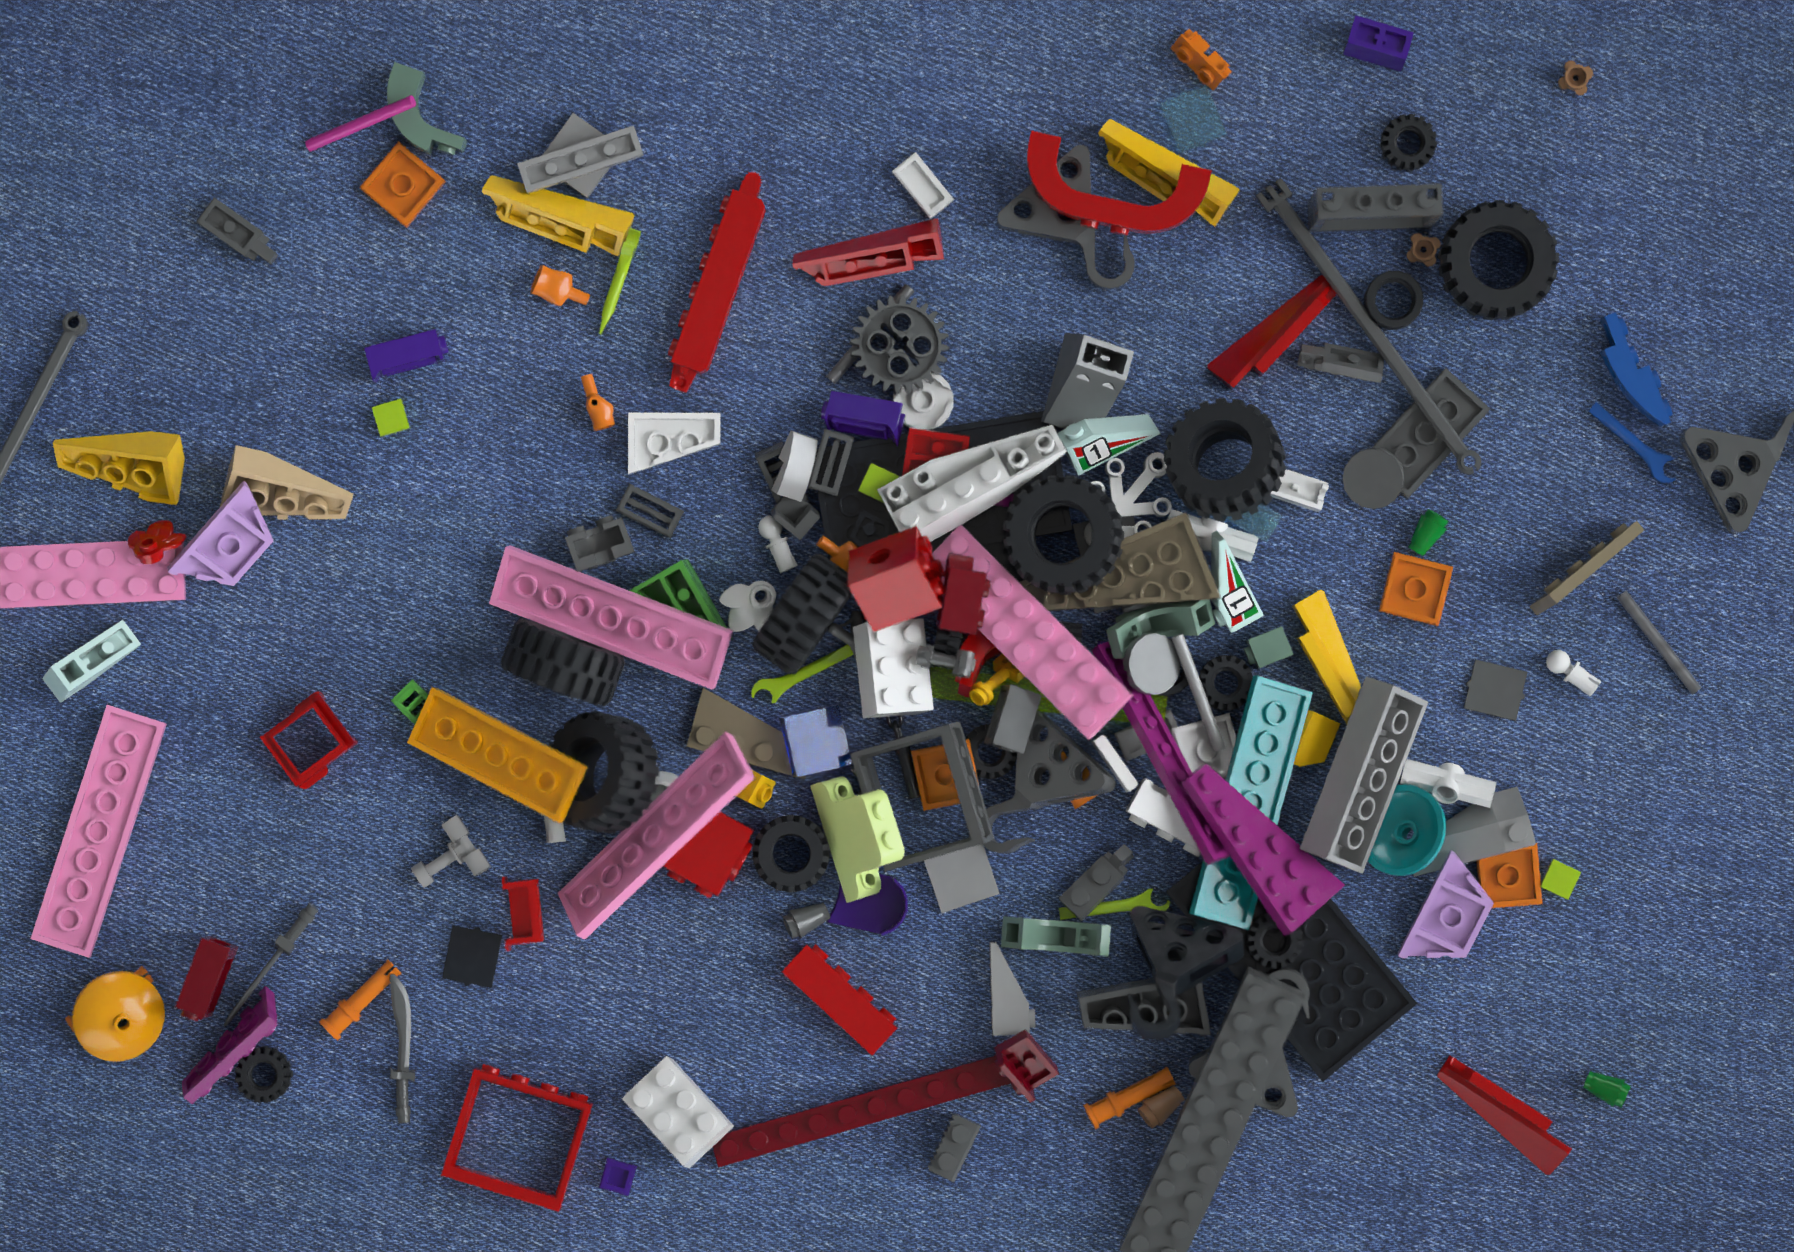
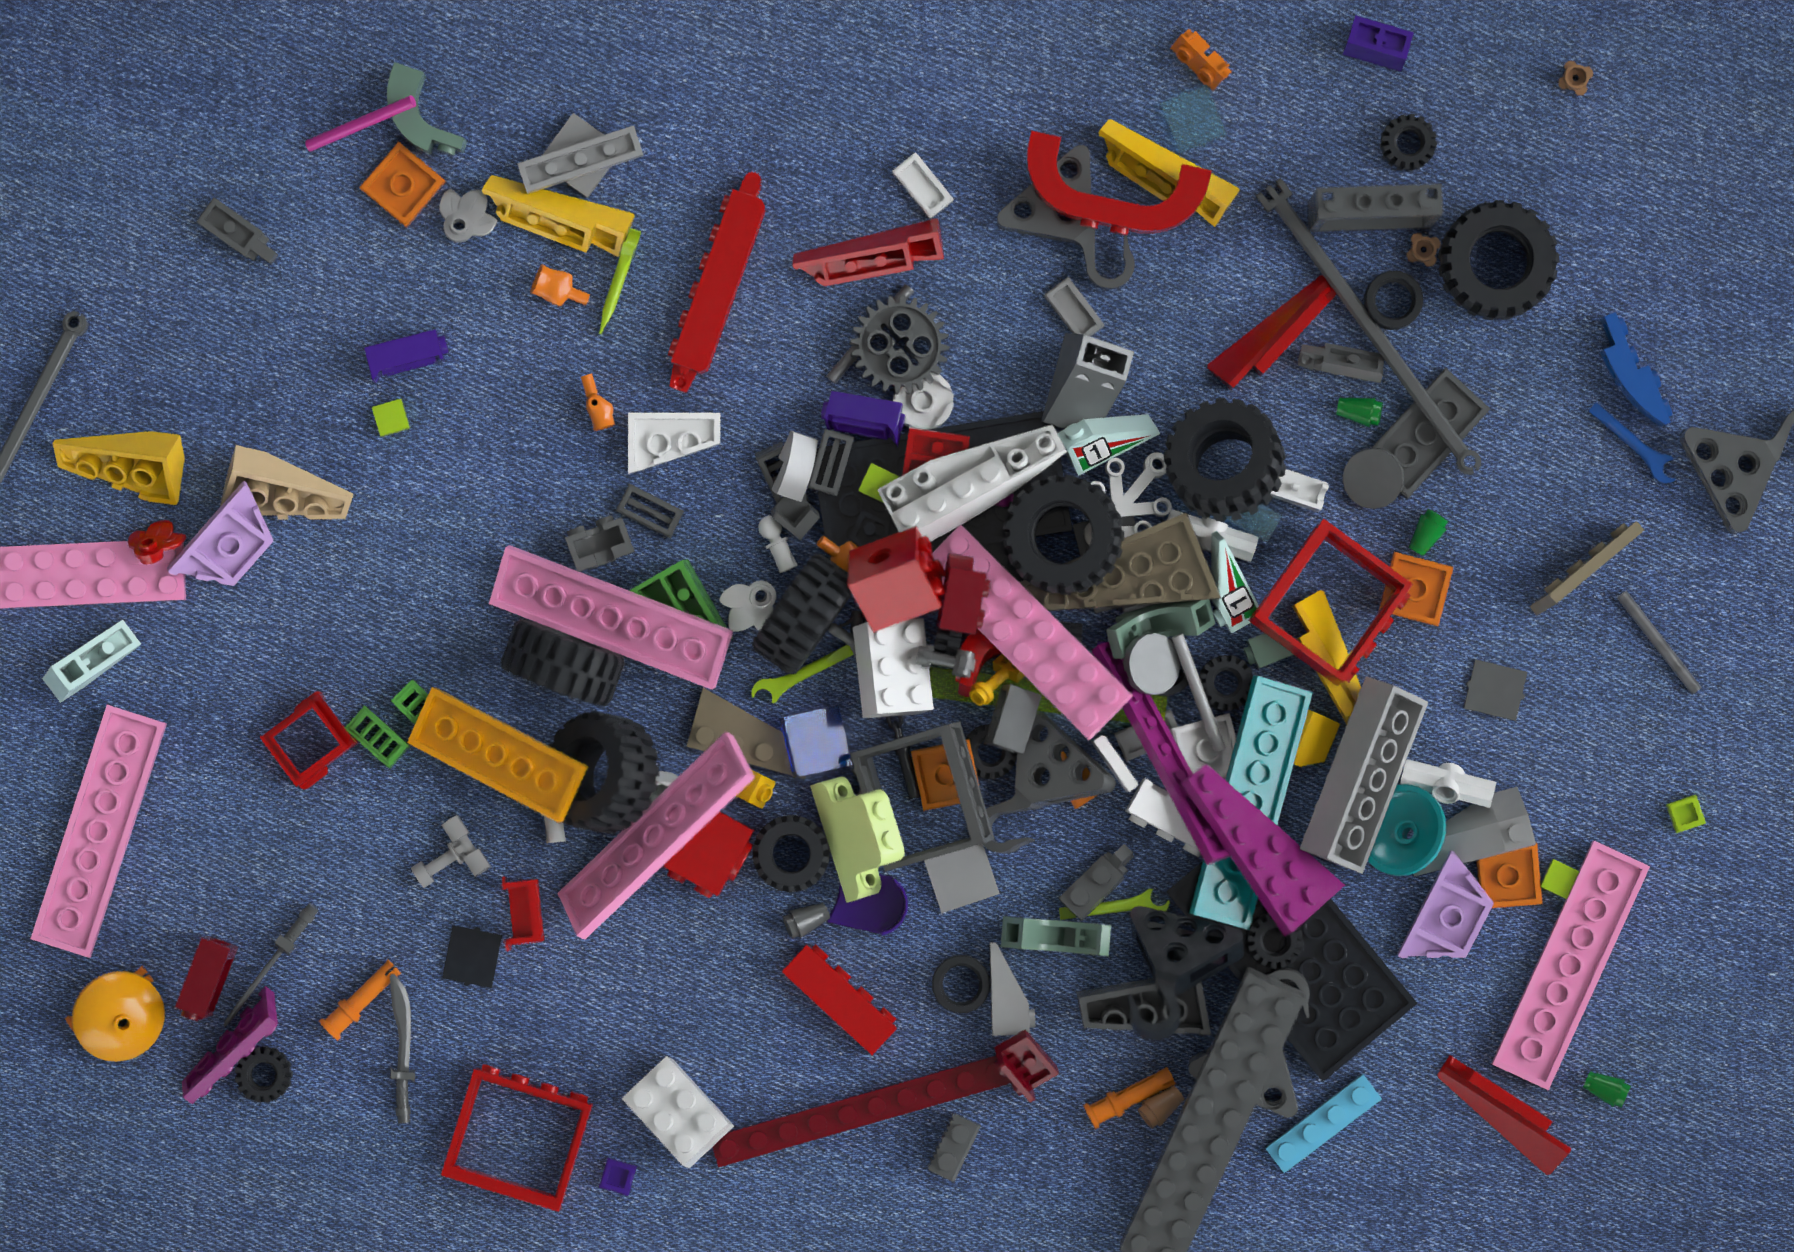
white pin [1546,650,1601,697] -> none
none -> bright green slope [345,705,411,769]
none -> light grey plate [439,189,497,243]
none -> black tyre [932,955,990,1013]
none -> light grey tile [1044,277,1105,337]
none -> red window [1248,519,1413,686]
none -> medium azure plate [1265,1074,1382,1173]
none -> green cone [1336,397,1383,428]
none -> bright pink plate [1491,841,1650,1090]
none -> lime tile [1665,794,1706,833]

